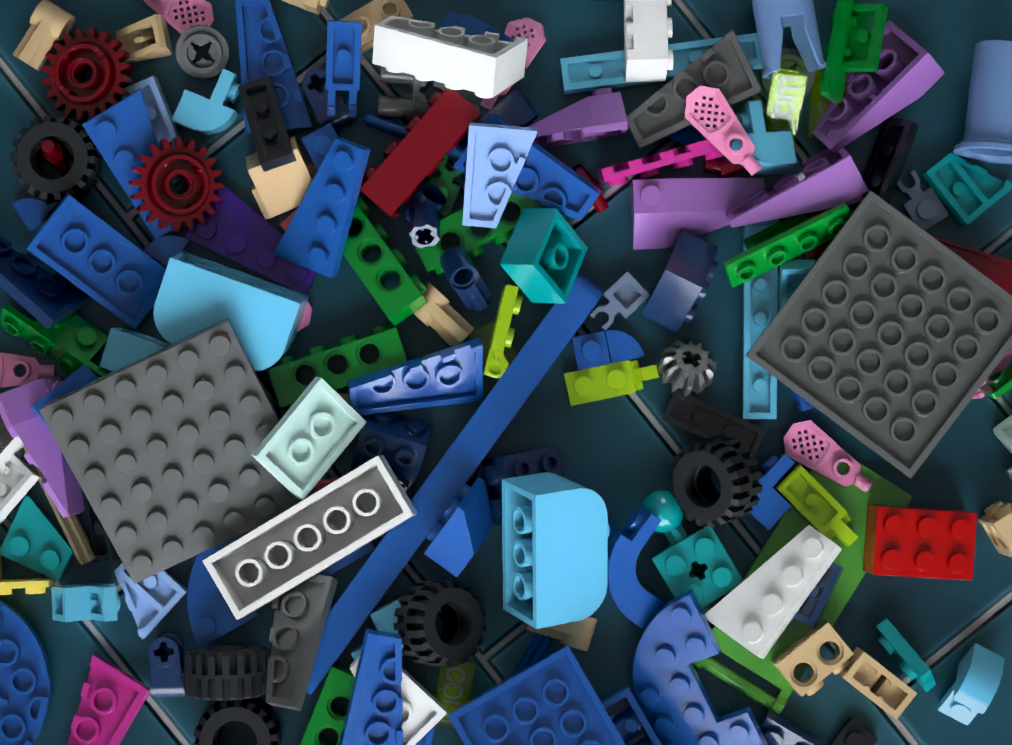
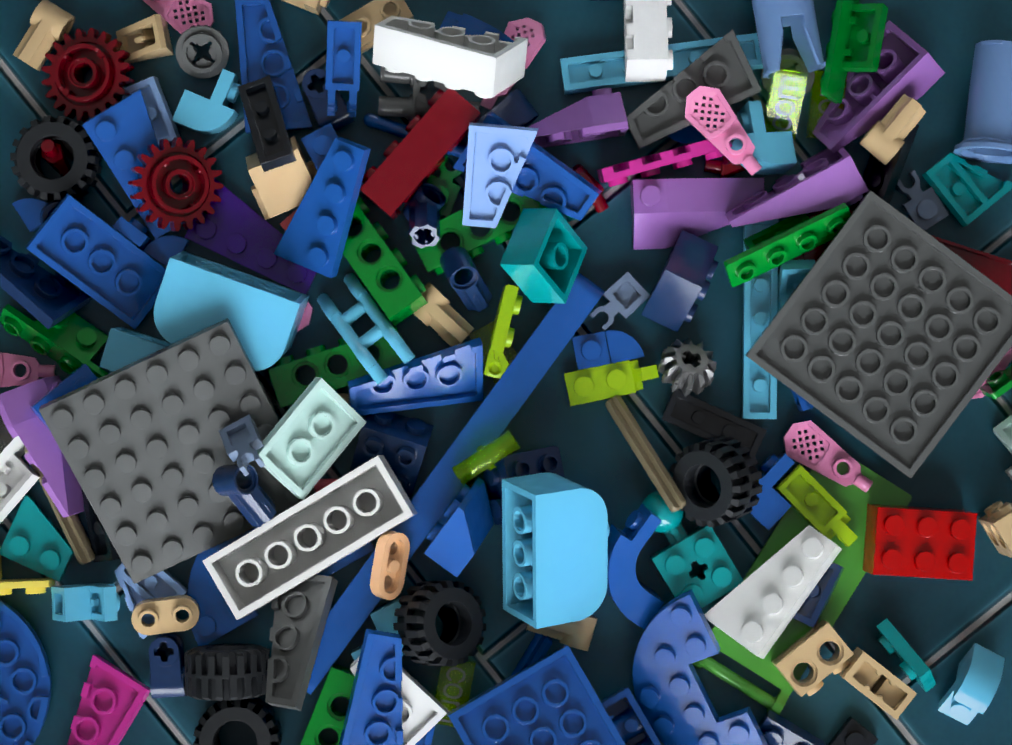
none -> blue plate [113,216,151,250]
none -> tan plate [131,595,200,635]
none -> dark blue piece [212,464,277,527]
none -> sand blue plate [219,415,265,476]
none -> medium azure piece [317,273,415,385]
none -> light nougat plate [370,531,410,600]
none -> clear neon green pin [452,430,520,485]
none -> dark tan axle [605,395,686,512]
none -> tan piece [859,94,926,165]

